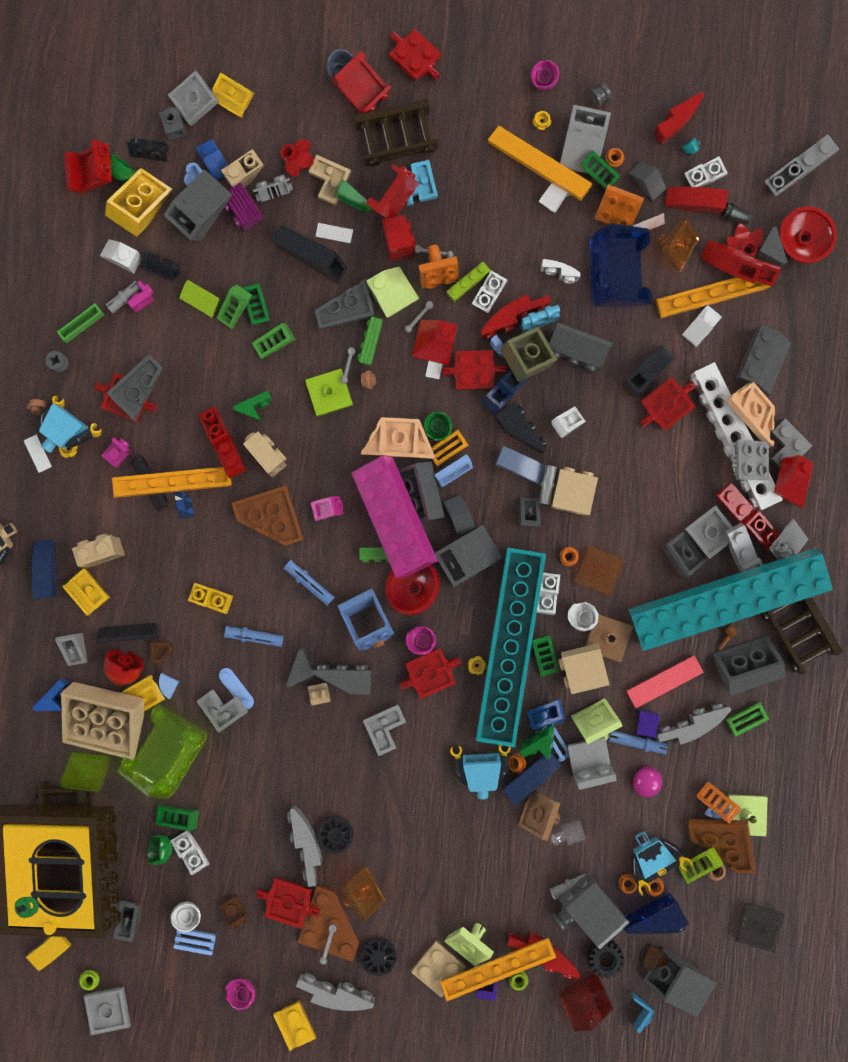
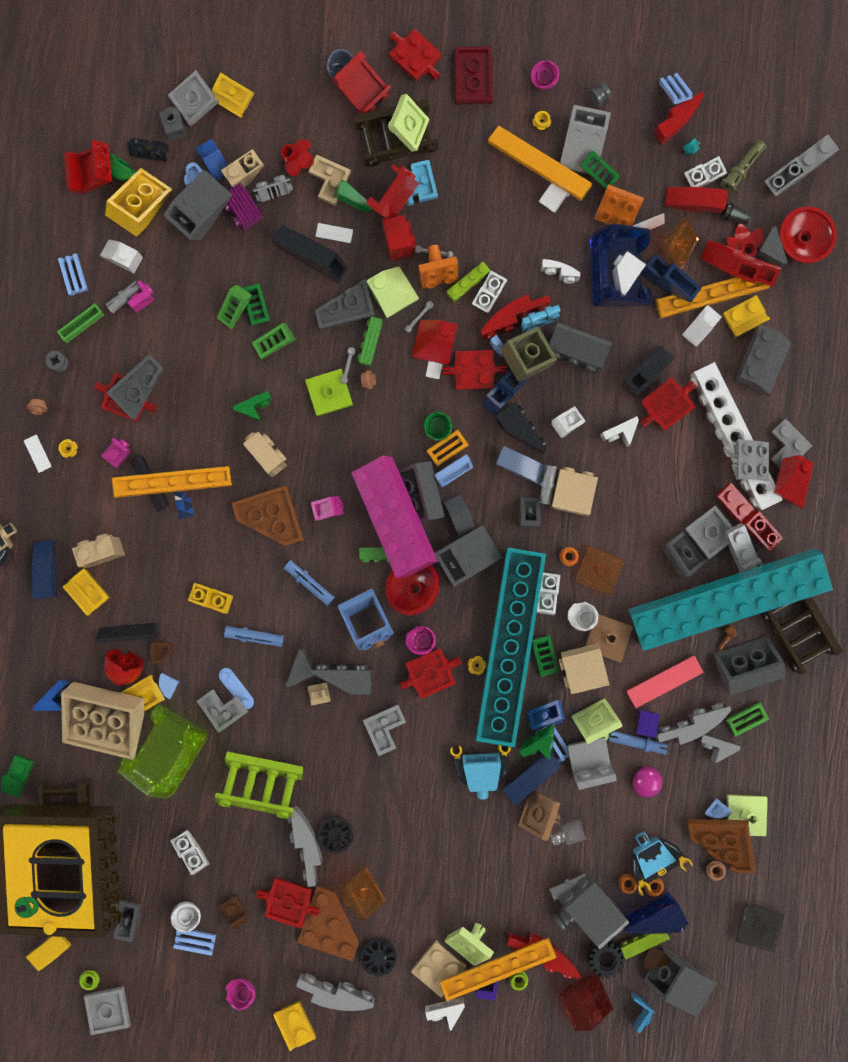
medium azure torso [39,396,102,453] -> none
light grey slope [55,633,87,666] -> none
clear neon green plate [60,752,111,792] -> none
black hinge [138,251,181,282] -> none
green hair [148,835,173,865] -> none
green slope [155,805,199,831] -> none
lime slope [179,280,222,318] -> none
red slope [198,406,246,479] -> none
light grey hinge [319,924,337,965] -> none
light nougat wing [361,417,435,459] -> none
orange plate [508,754,526,773] -> none
orange plate [605,148,624,168] -> none
dark grey slope [627,161,667,202] -> none
lime slope [677,847,723,884] -> none
orange slope [696,782,742,824] -> none
light nougat wing [726,382,775,447] -> none
light grey hinge [769,519,809,560] -> none
none -> green slope [1,754,35,798]
none -> light blue tile [58,253,88,296]
none -> lime fence [215,752,303,819]
none -> yellowish green tile [388,94,429,152]
none -> white slope [425,997,465,1031]
none -> dark red tile [454,46,493,104]
none -> white slope [600,417,639,447]
none -> white slope [612,251,646,300]
none -> lime piece [619,924,670,959]
none -> dark blue slope [641,253,701,302]
none -> light blue tile [660,73,692,104]
none -> light grey slope [697,734,740,763]
none -> olive pin [721,140,766,193]
none -> yellow plate [722,295,770,338]

